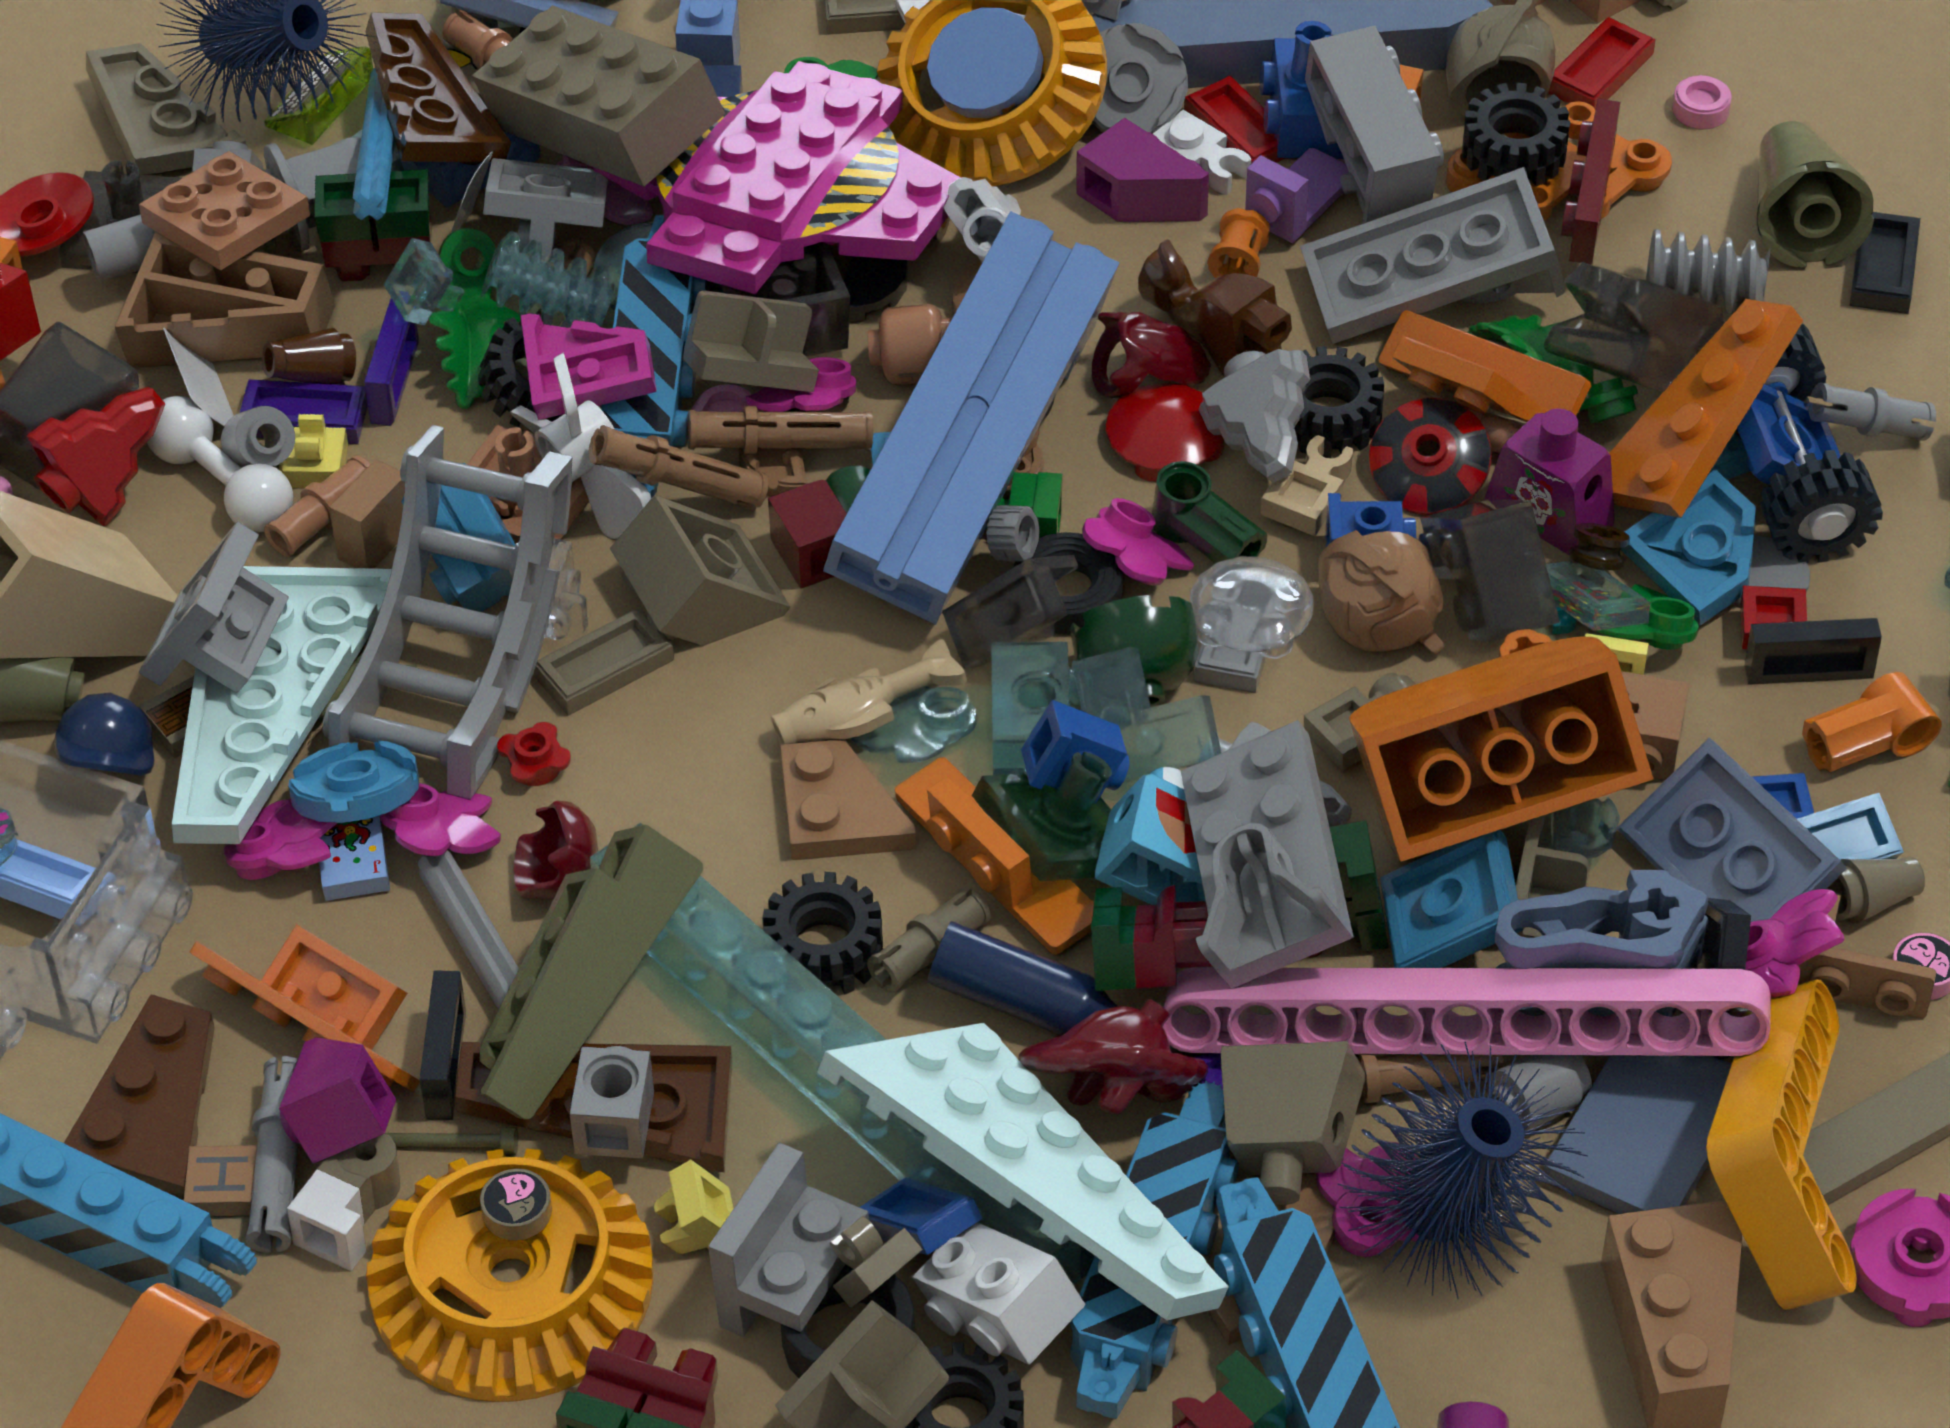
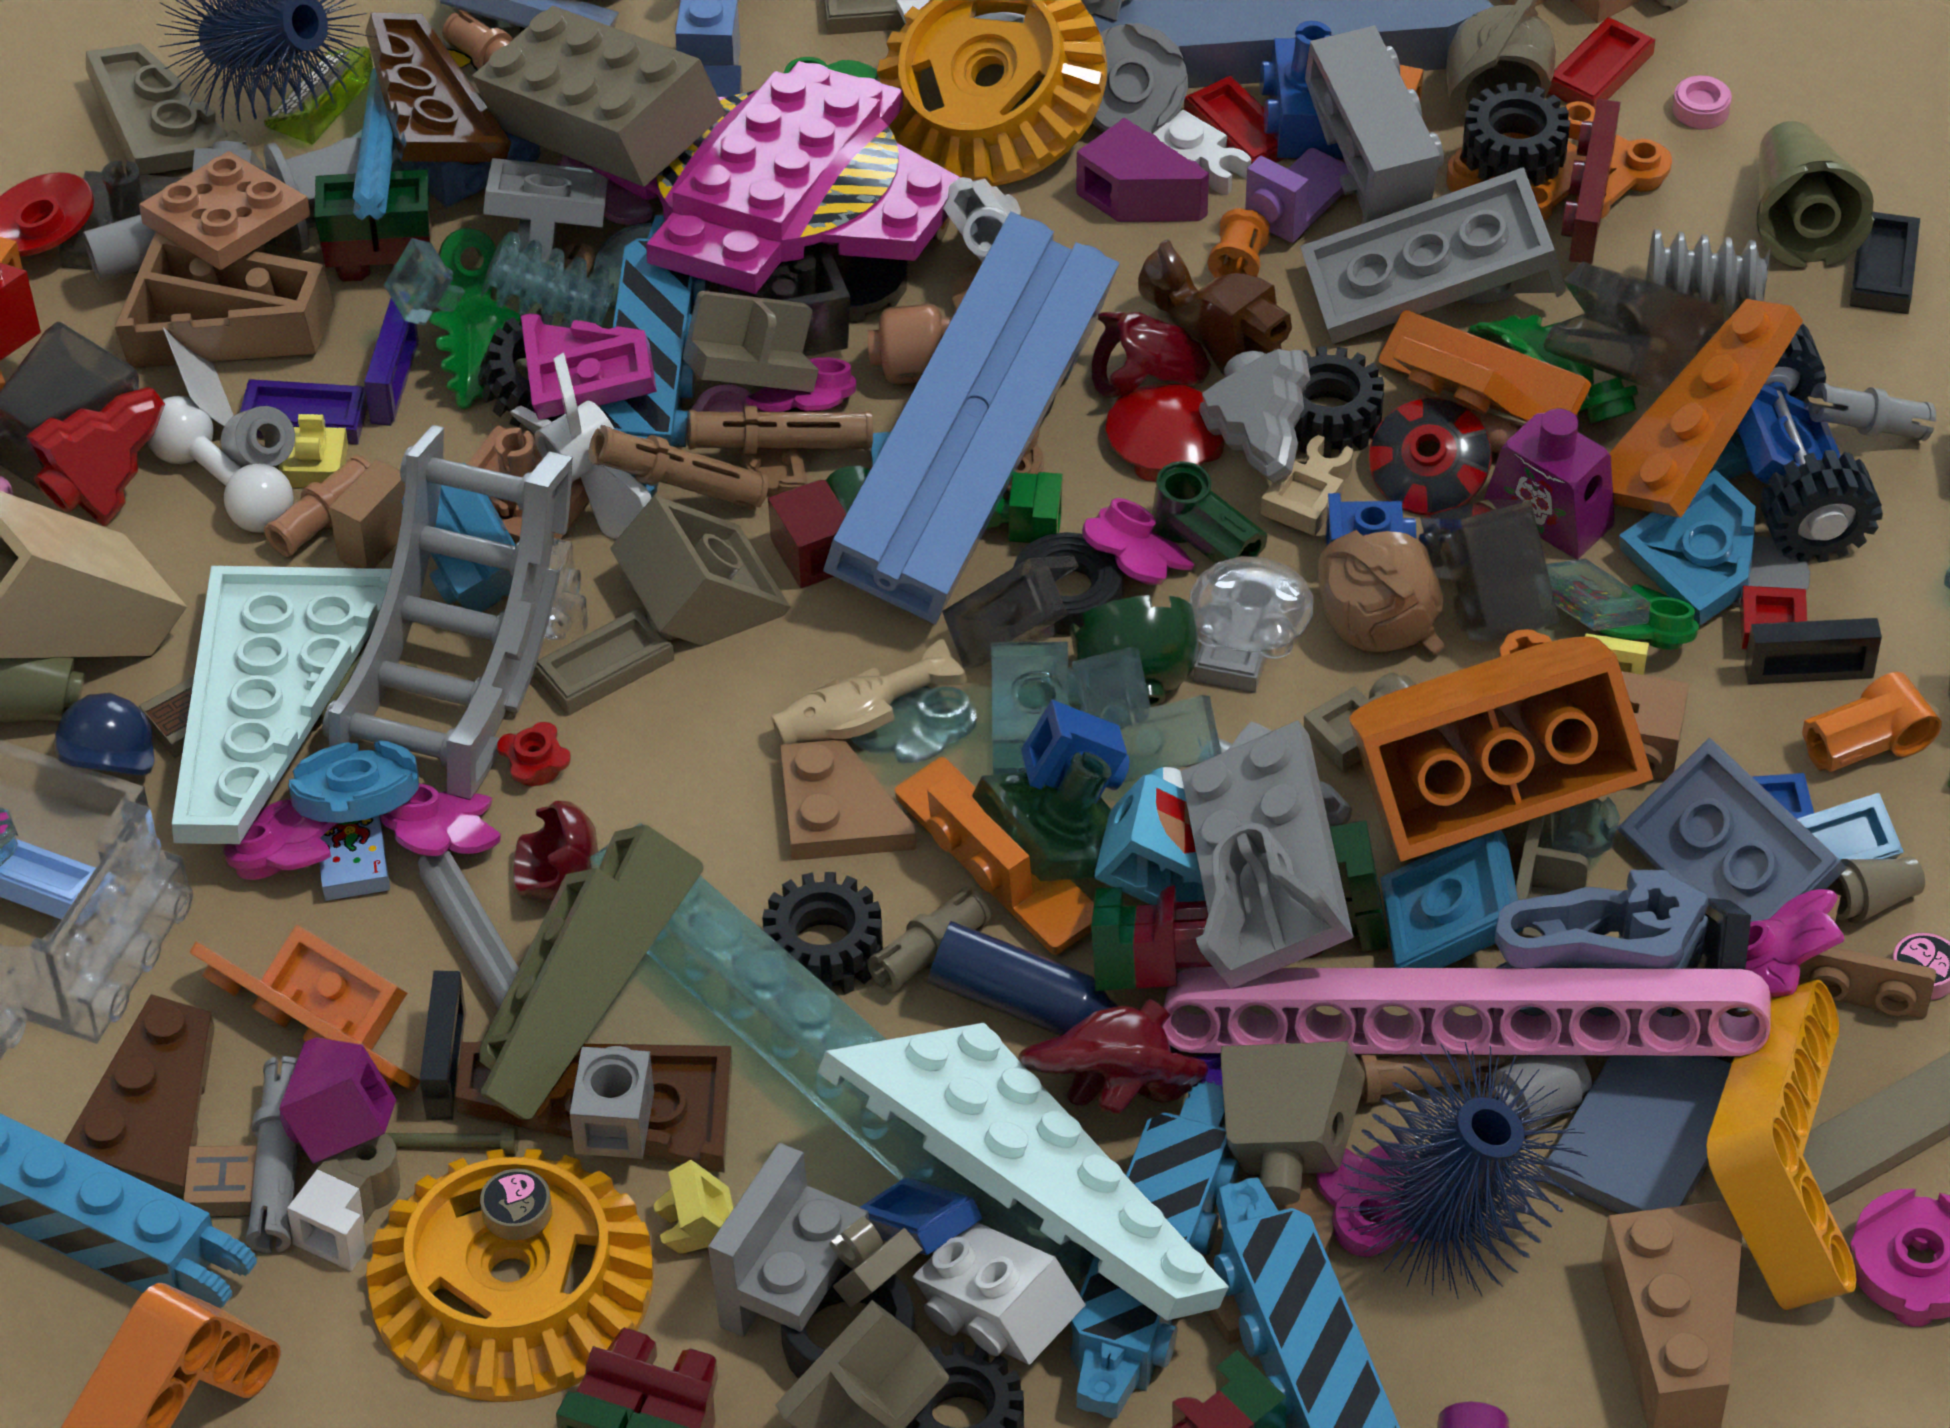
light grey bracket [138,521,289,693] -> none
reddish brown cone [262,328,356,385] -> none
white sticker [451,152,493,233] -> none
medium blue tile [927,7,1044,119] -> none
light grey axle [987,505,1039,562] -> none
teal piece [1549,607,1577,634] -> none
dark brown bush [1569,523,1630,570] -> none

